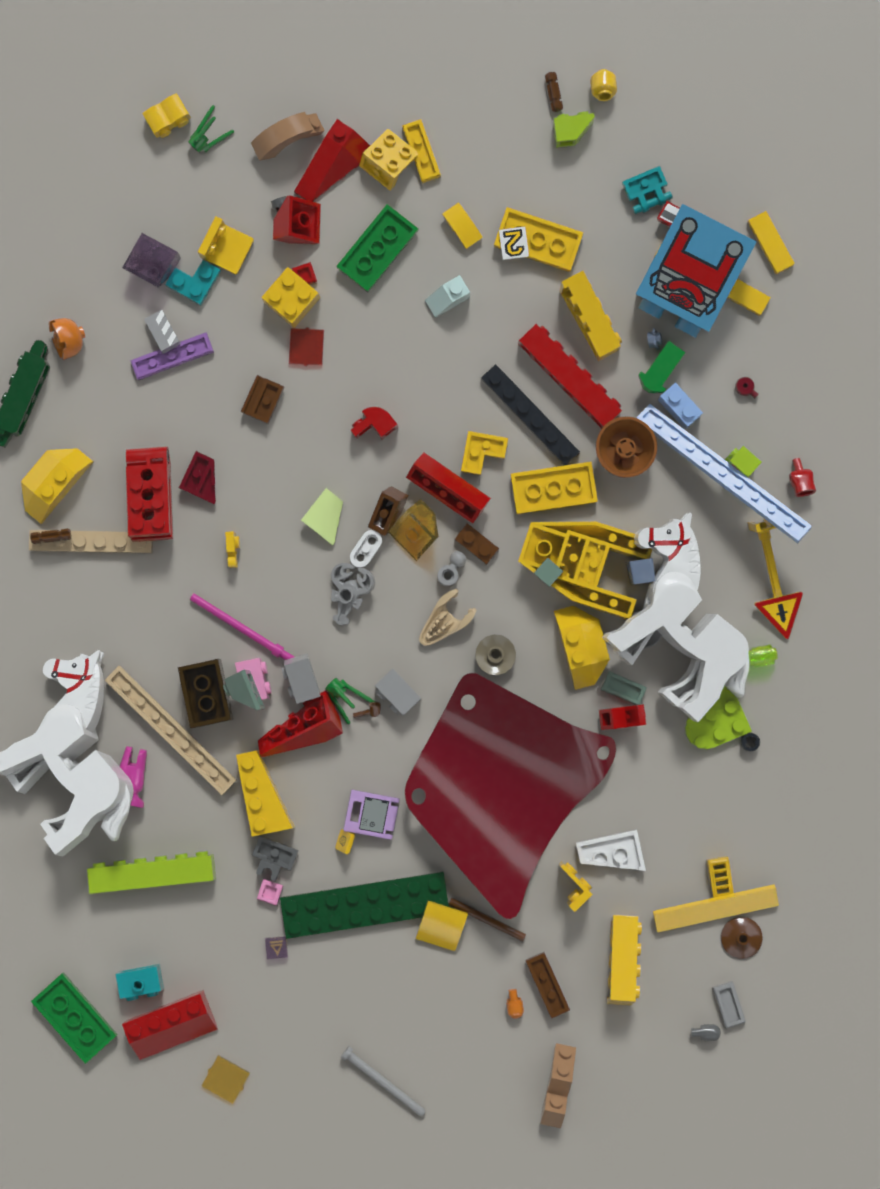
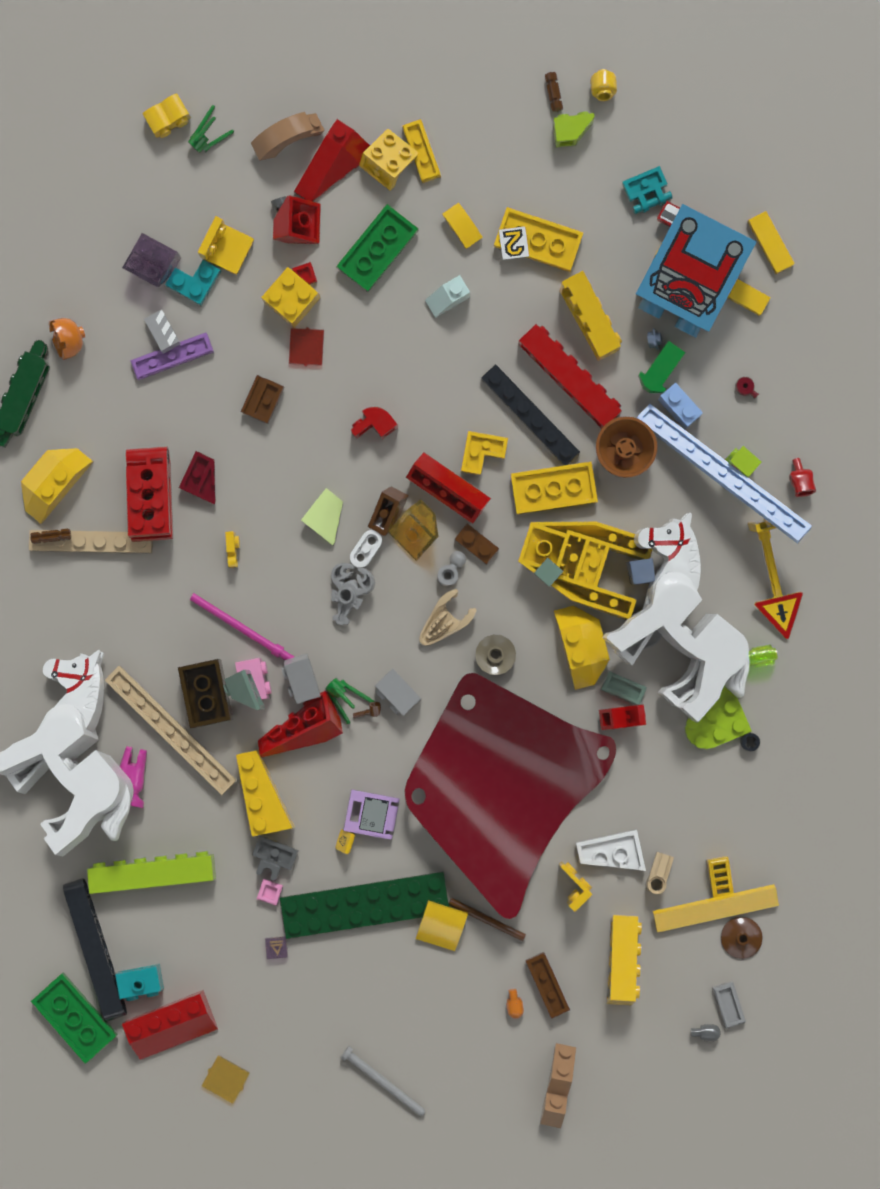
none -> black beam [63,878,127,1022]
none -> tan piece [646,852,674,894]

